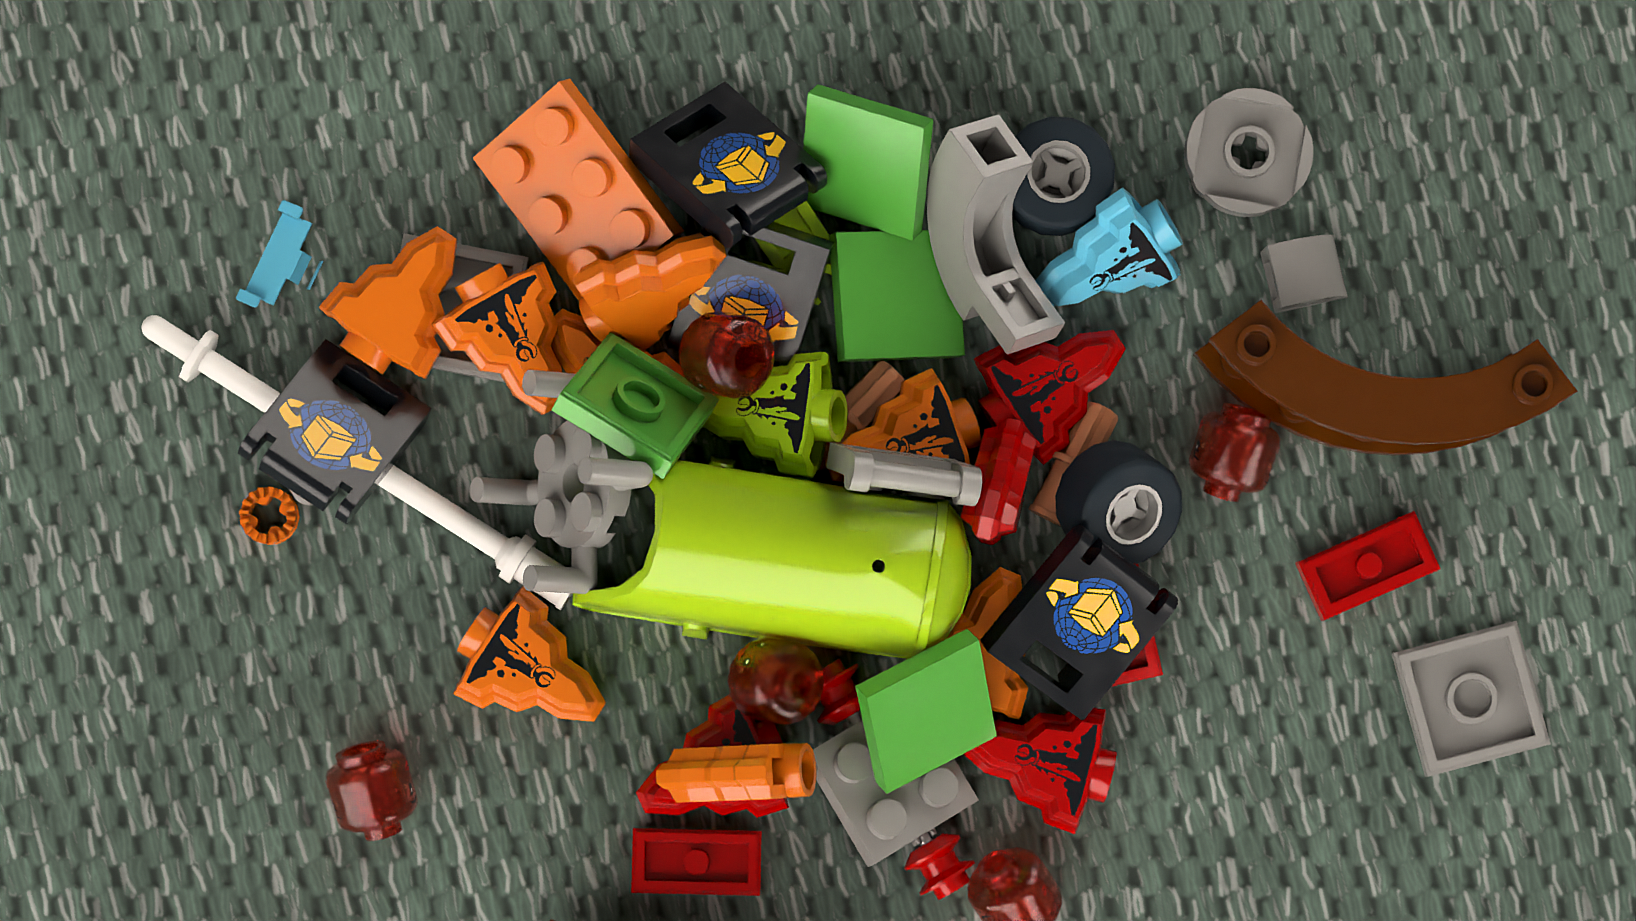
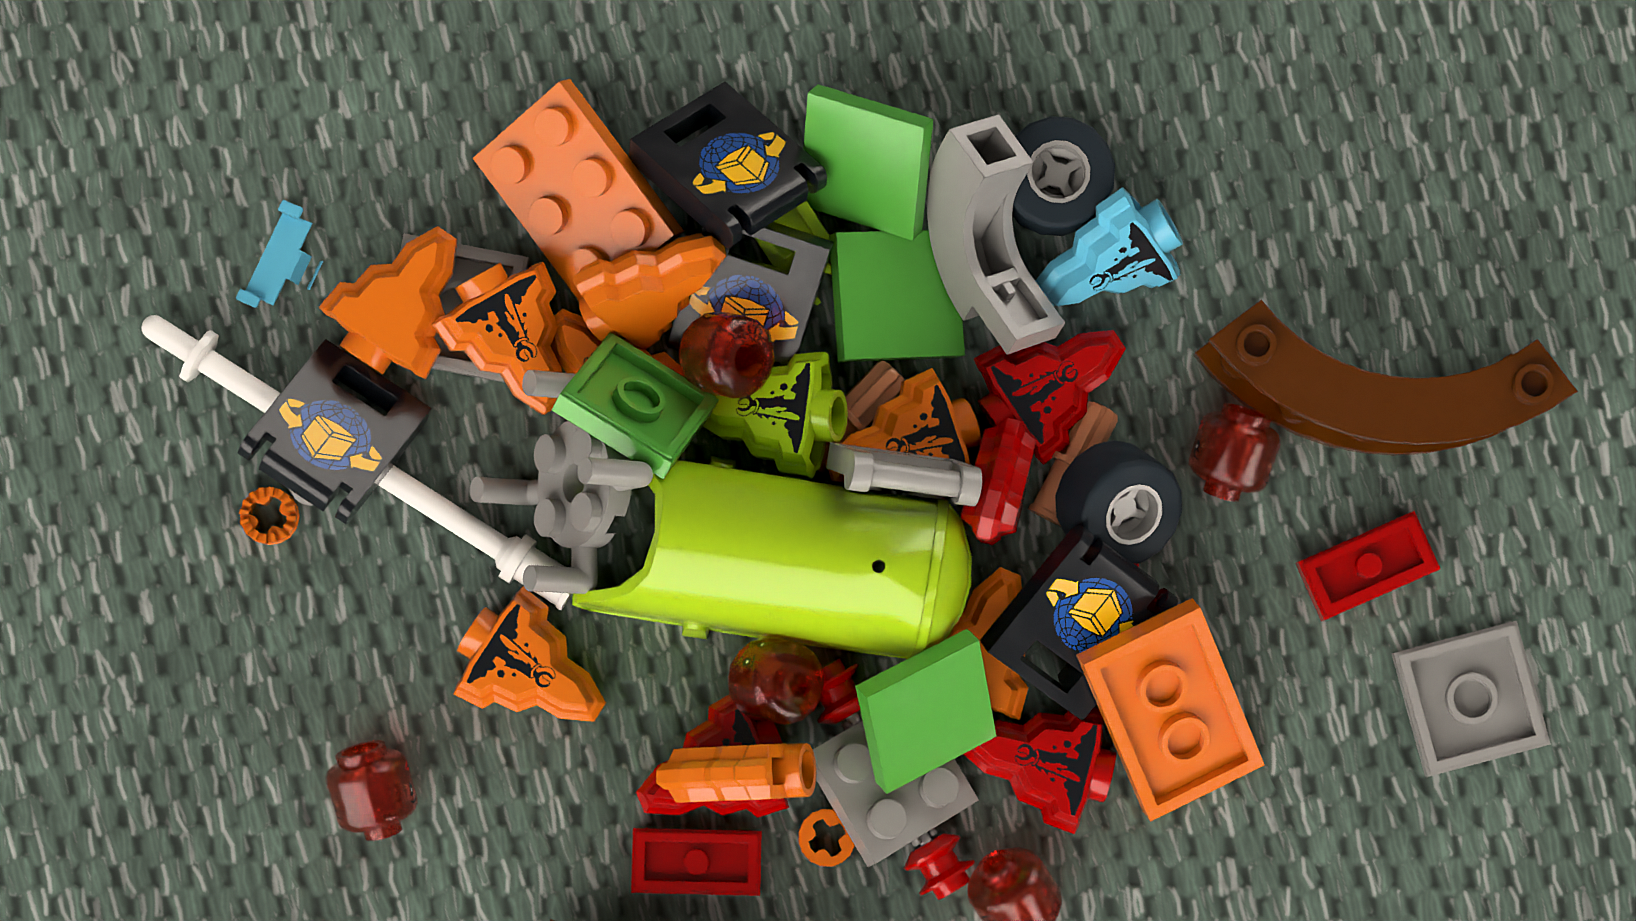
light grey plate [1184,88,1313,217] -> none
light grey brick [1260,235,1348,314] -> none
none -> orange bush [798,809,855,867]
none -> orange plate [1076,598,1265,822]

